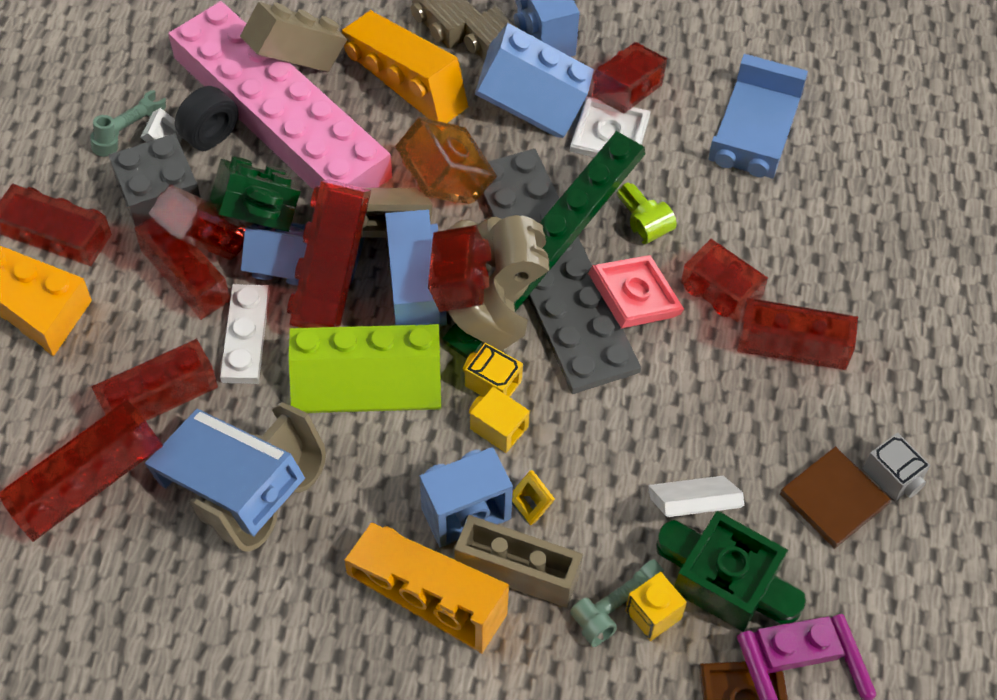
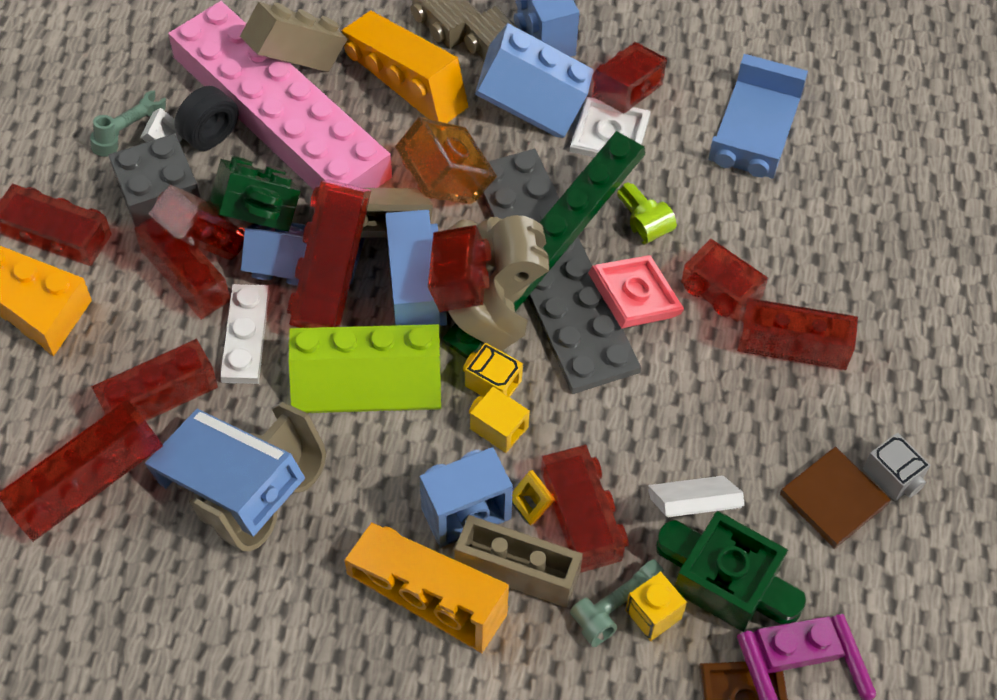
none -> clear red brick [541,444,628,573]

